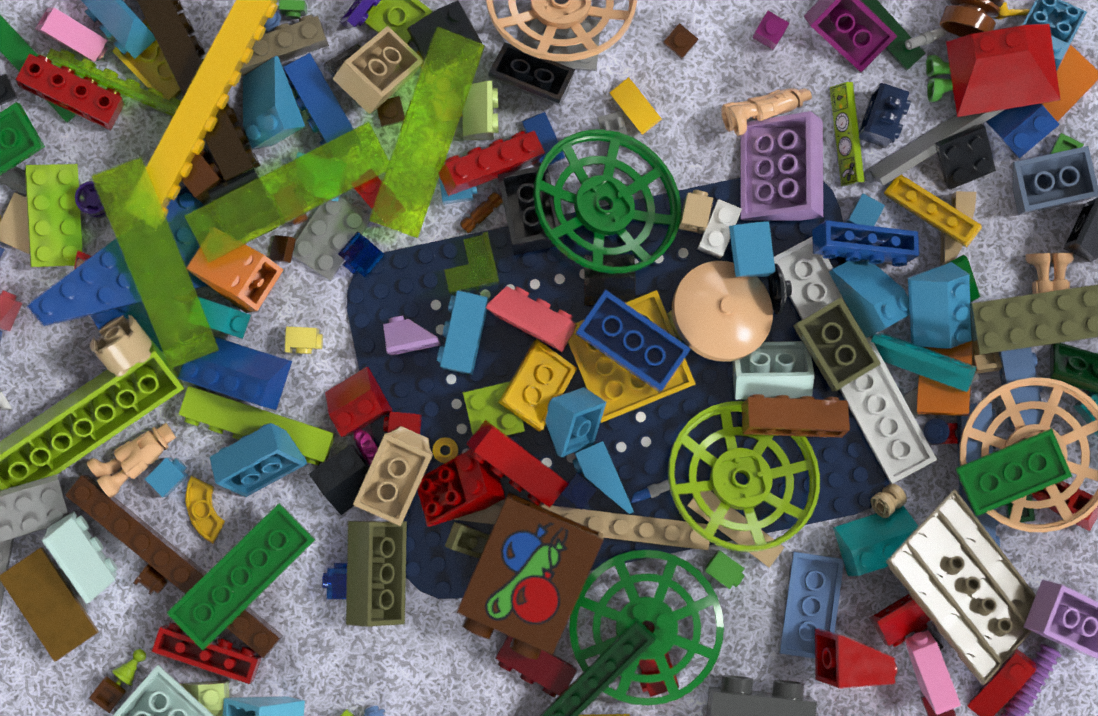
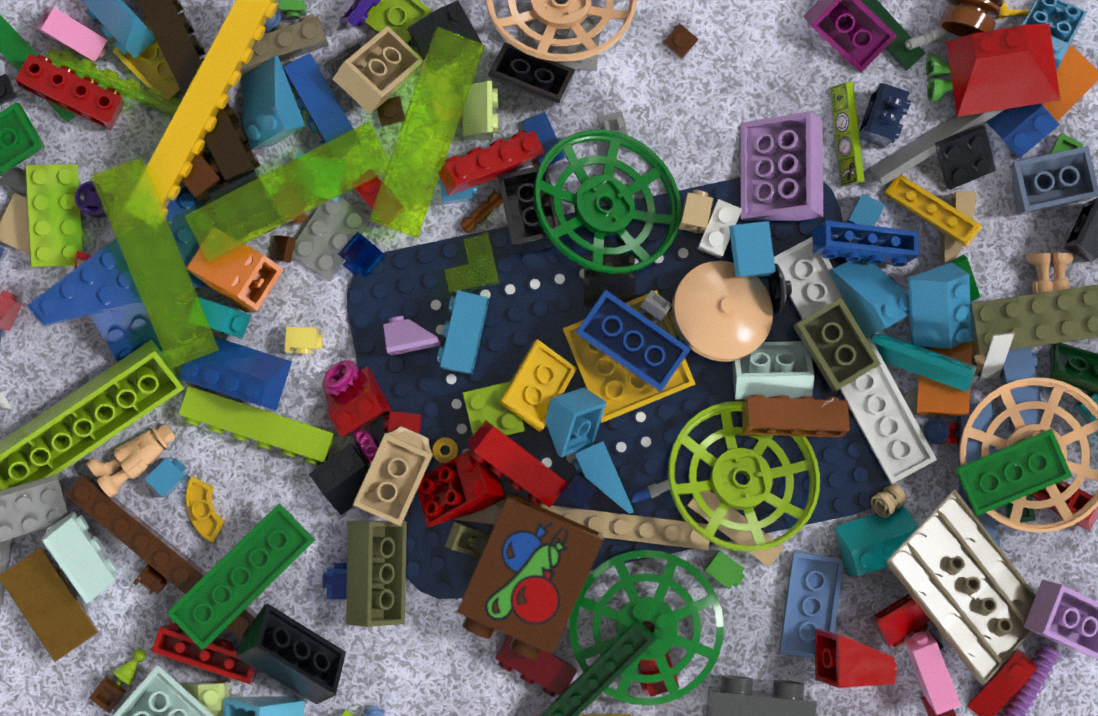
tan brick [90,315,152,377] -> none
dark azure slope [210,423,307,497] -> none
coral slope [486,286,577,352] -> none
yellow slope [609,77,662,135] -> none
light nougat piece [721,88,812,136] -> none
magenta brick [752,11,790,50] -> none
none -> black slope [236,603,346,705]
none -> dark pink gear [322,360,359,396]
none -> light grey tile [640,290,672,324]
none -> white sticker [979,333,1015,382]

